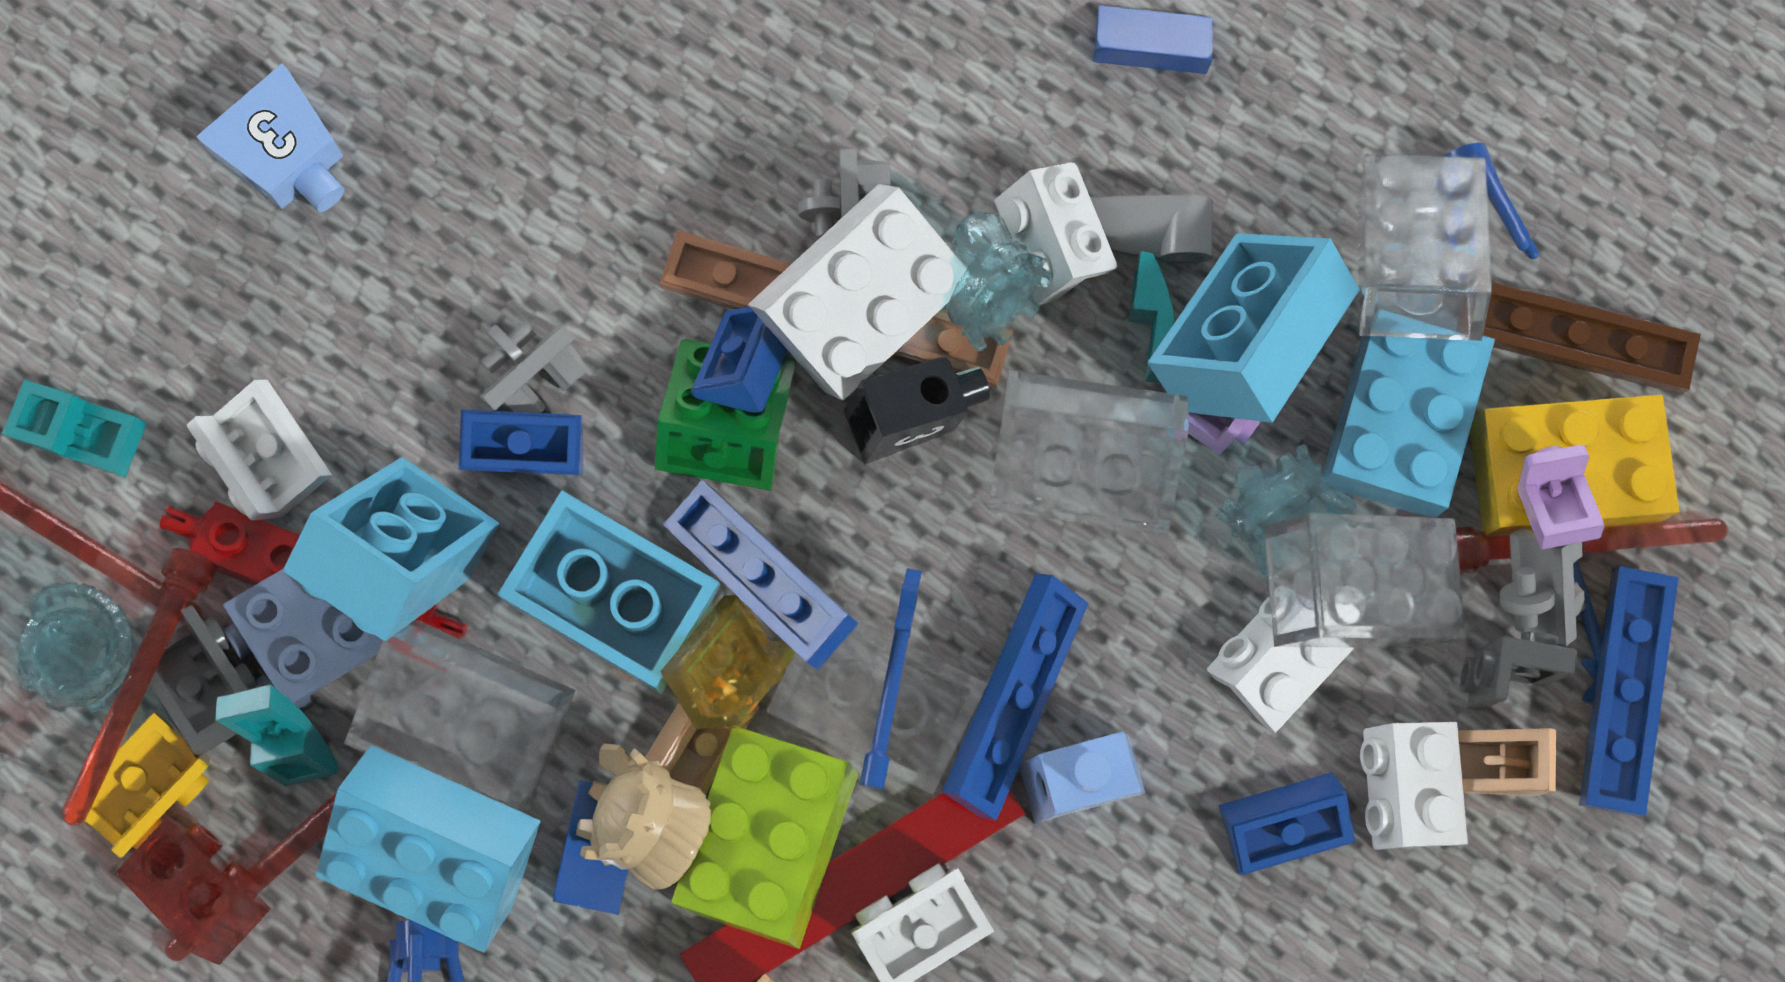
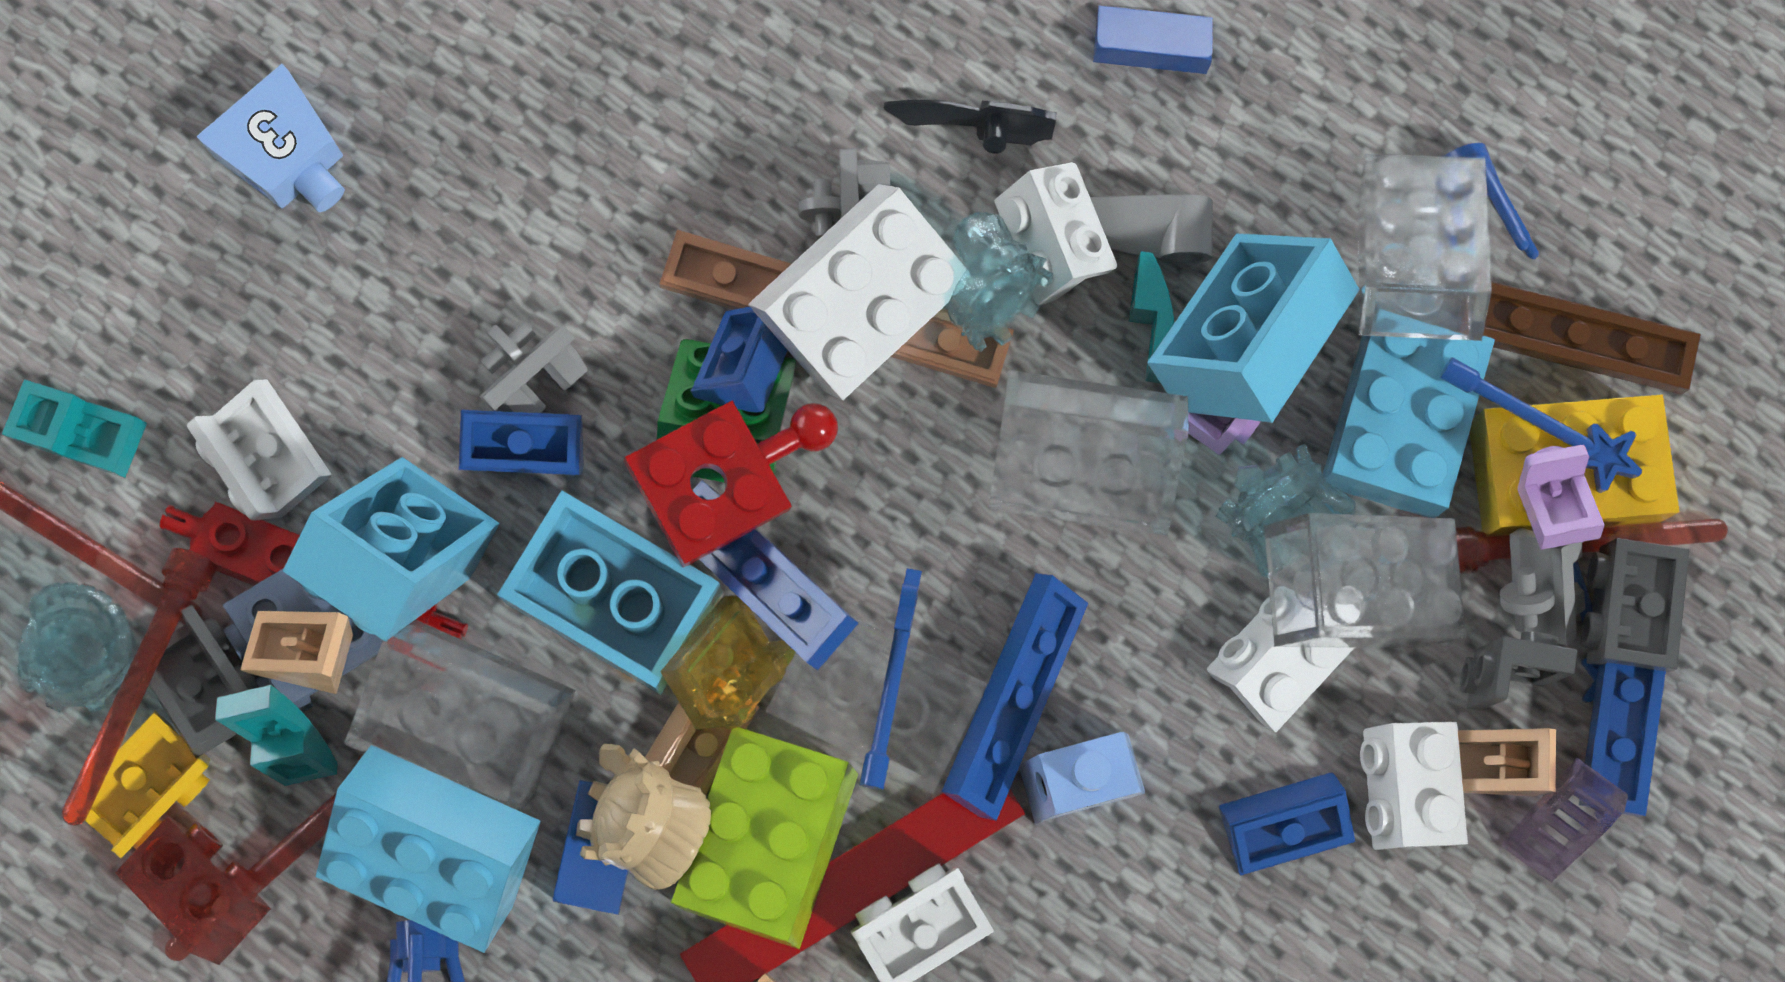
black torso [844,357,990,465] -> none
none -> light nougat slope [240,611,353,694]
none -> red plate [624,400,838,568]
none -> black piece [884,100,1057,154]
none -> blue piece [1440,357,1642,493]
none -> clear purple slope [1501,758,1628,883]
none -> dark grey bracket [1581,538,1690,672]

